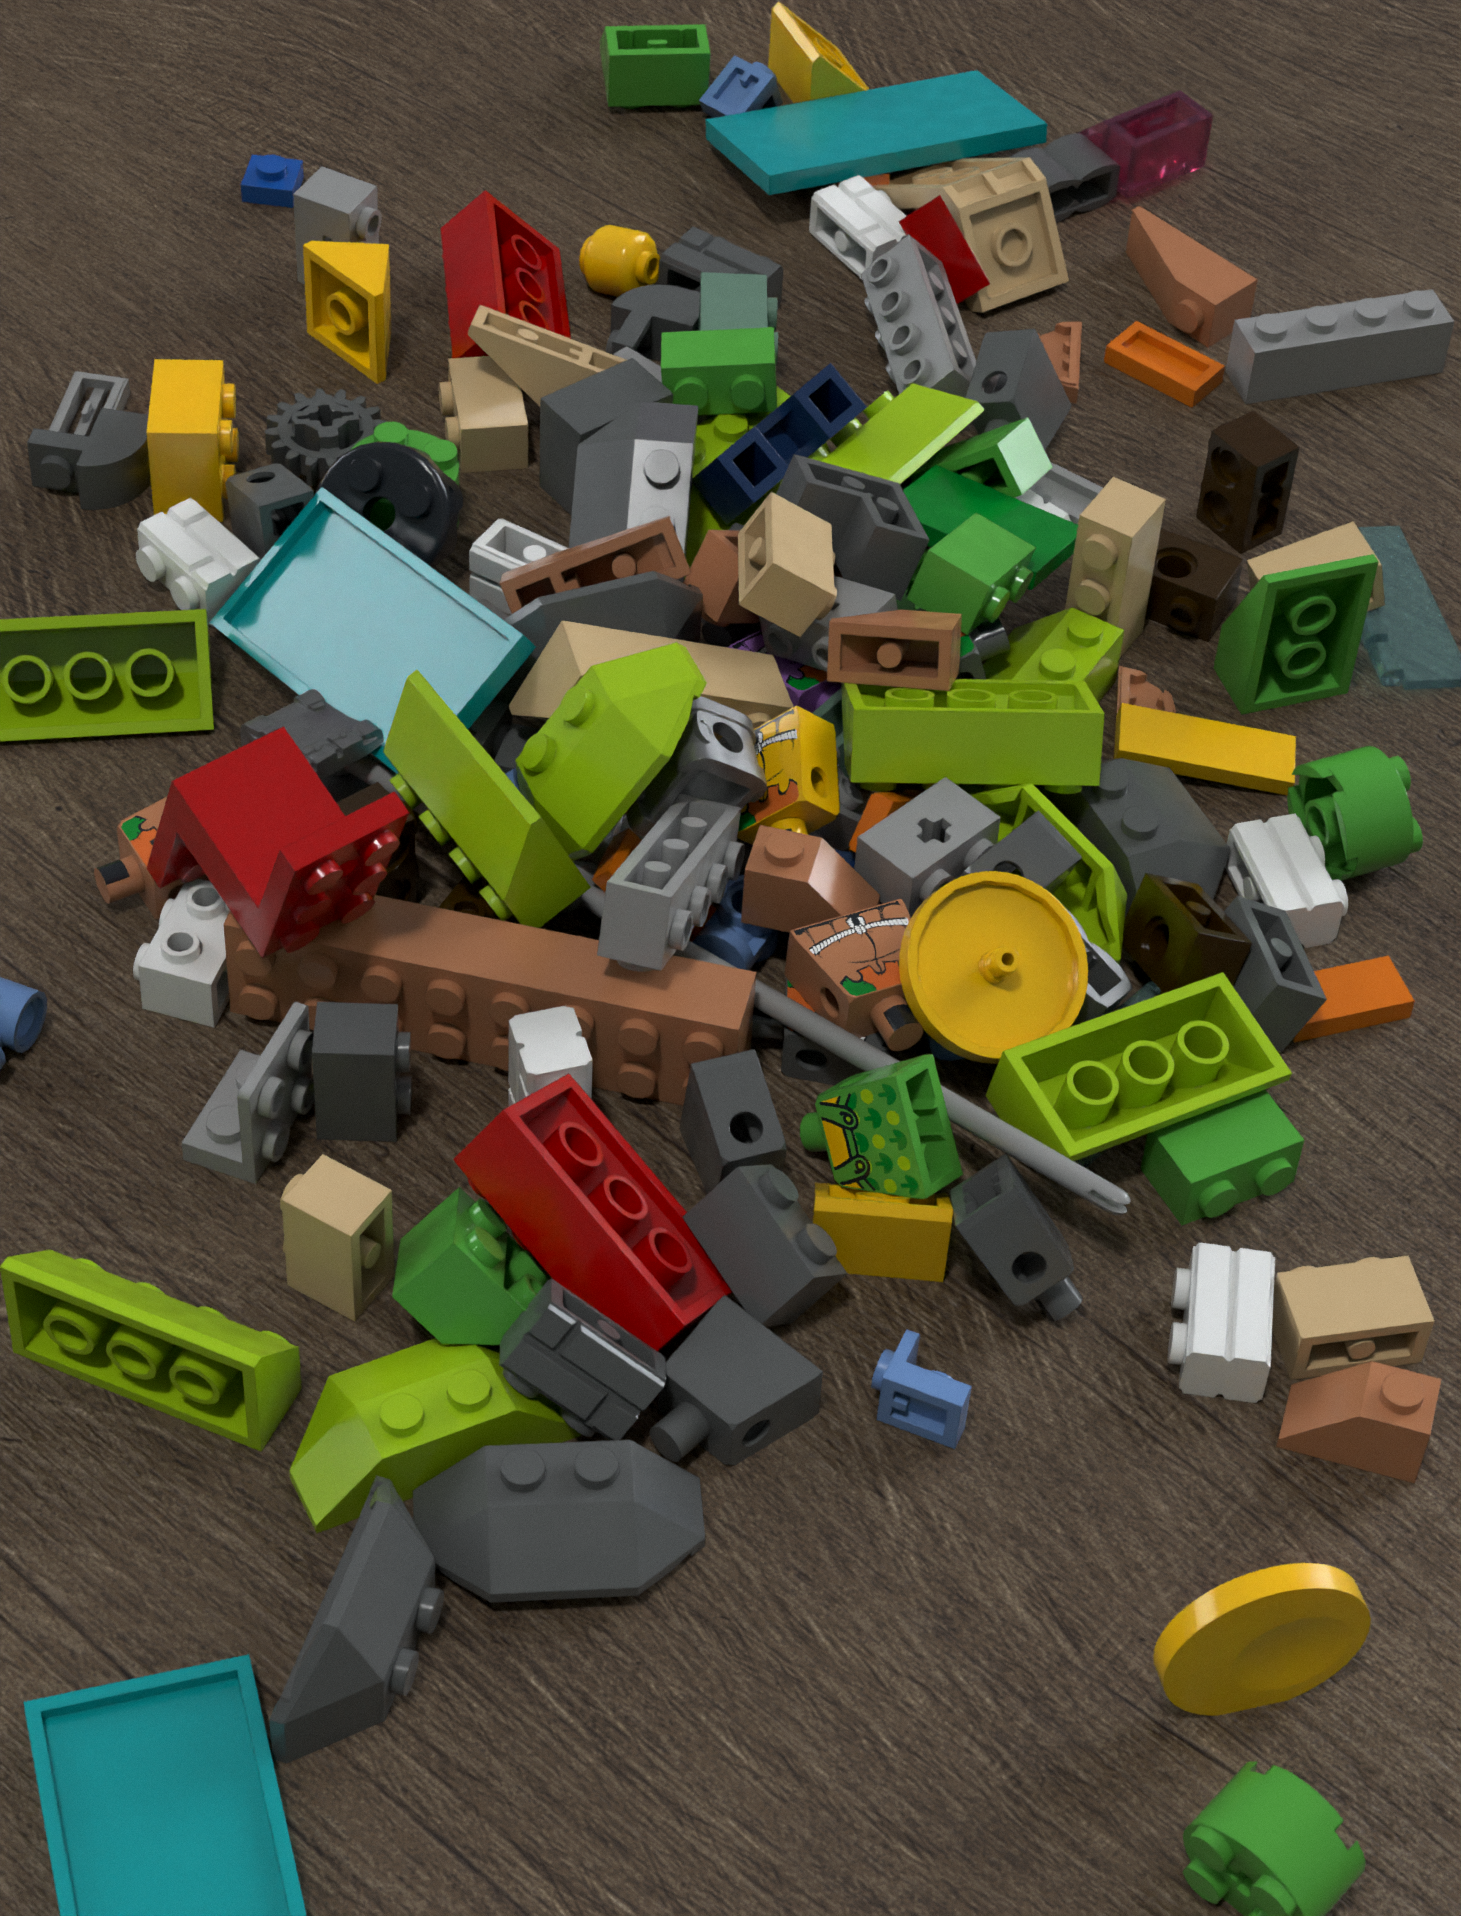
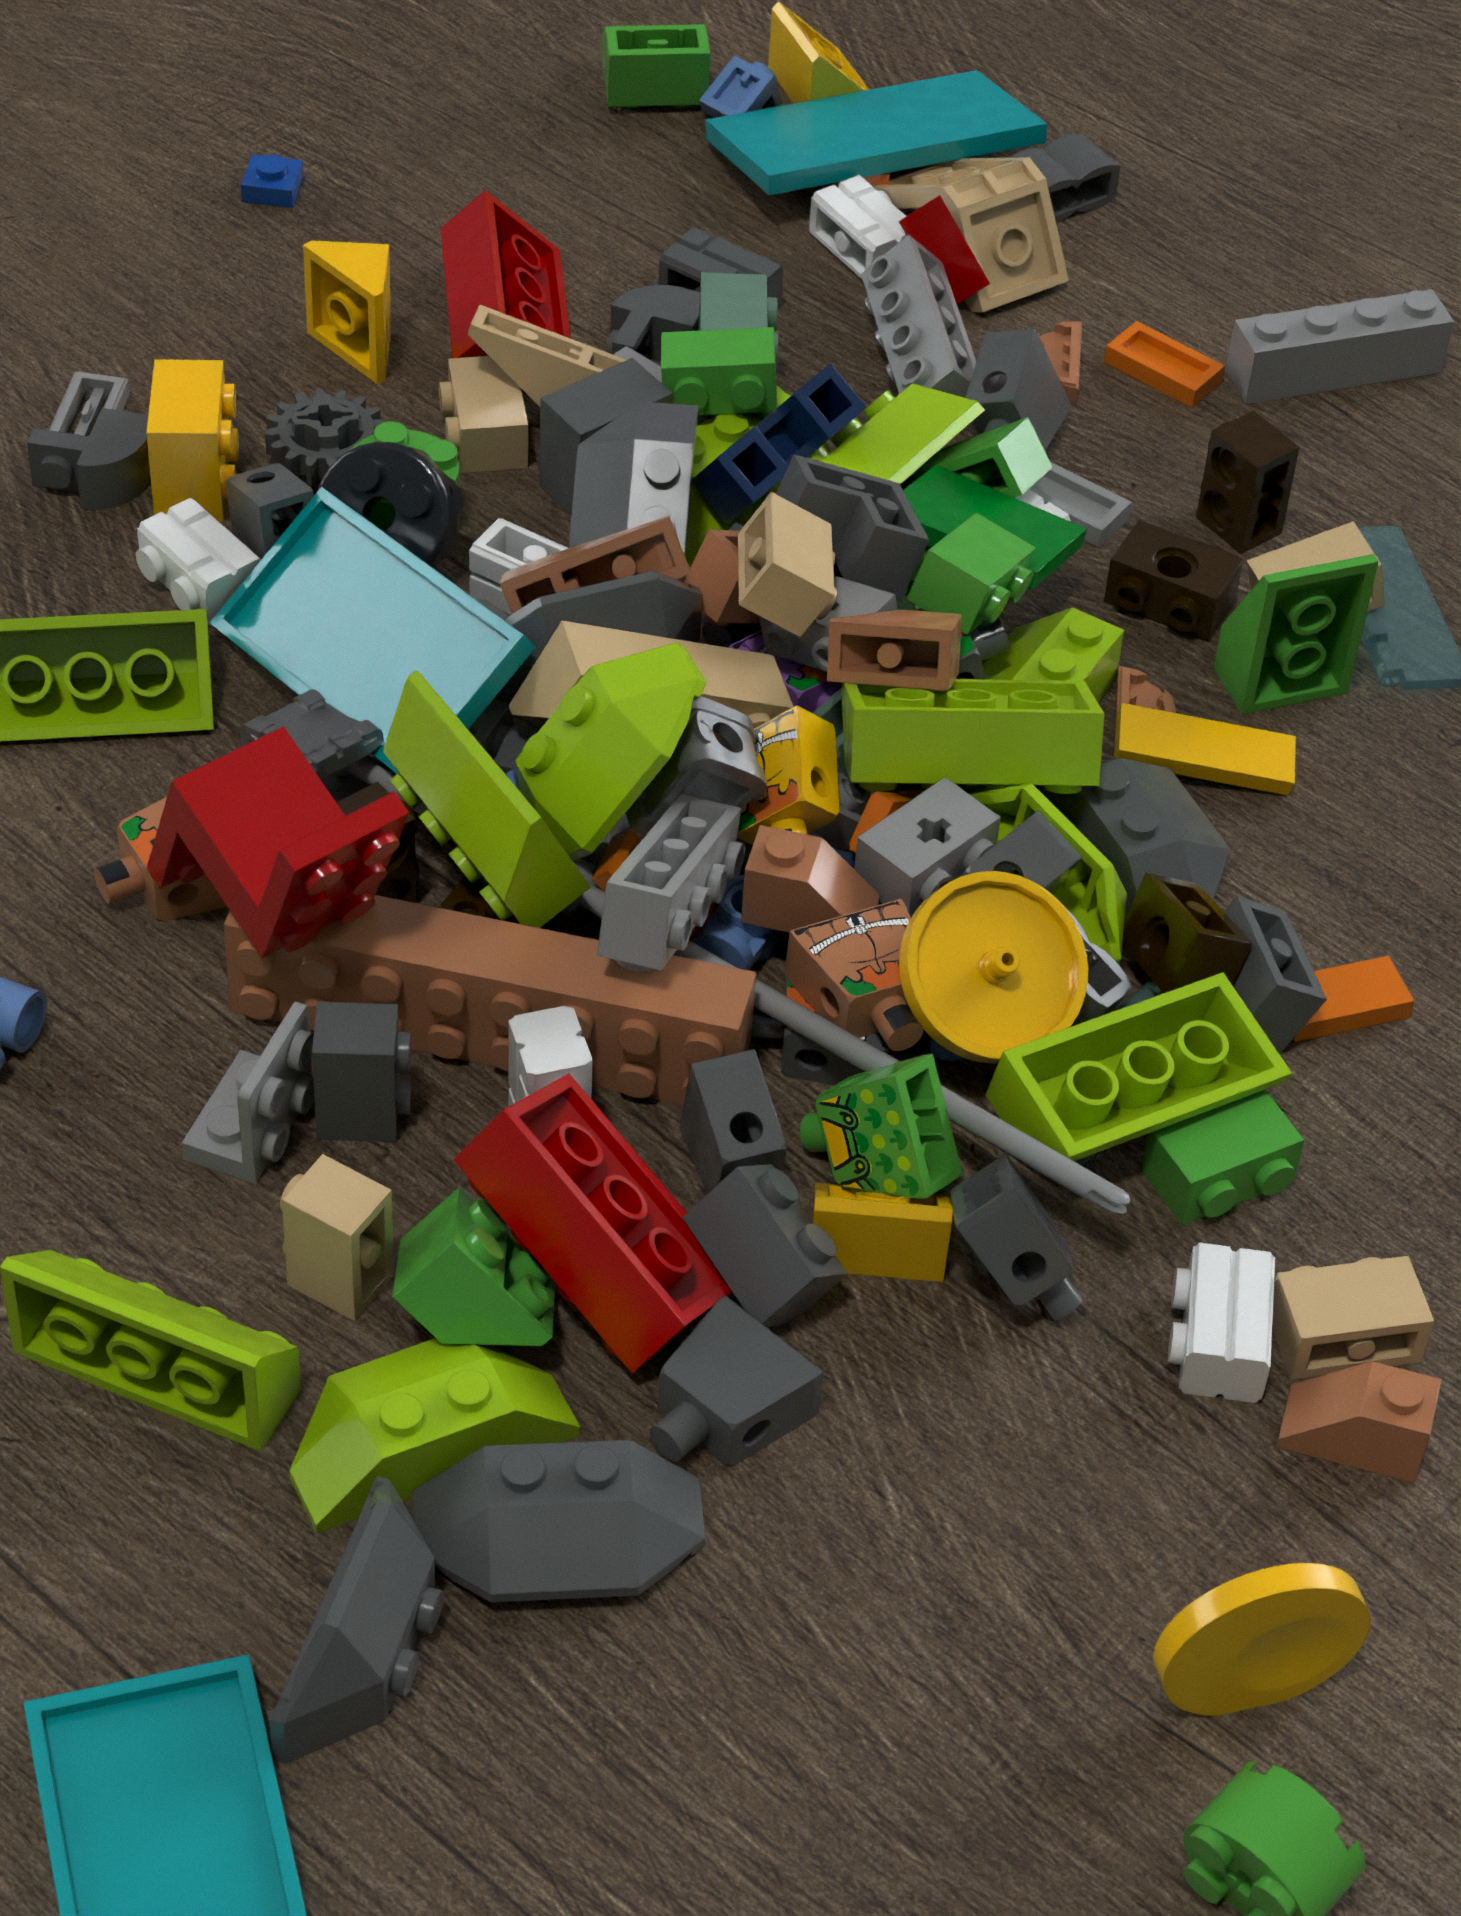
white brick [133,879,230,1028] -> none
light grey brick [293,166,382,284] -> none
dark grey brick [499,1278,666,1441] -> none
yellow head [579,225,660,297] -> none
medium blue bracket [871,1329,972,1449] -> none
tan brick [1065,477,1166,658] -> none
clear pink slope [1076,90,1213,199] -> none
nougat slope [1126,206,1258,347] -> none
white brick [1225,813,1348,948] -> none
bright green brick [1287,746,1423,881] -> none

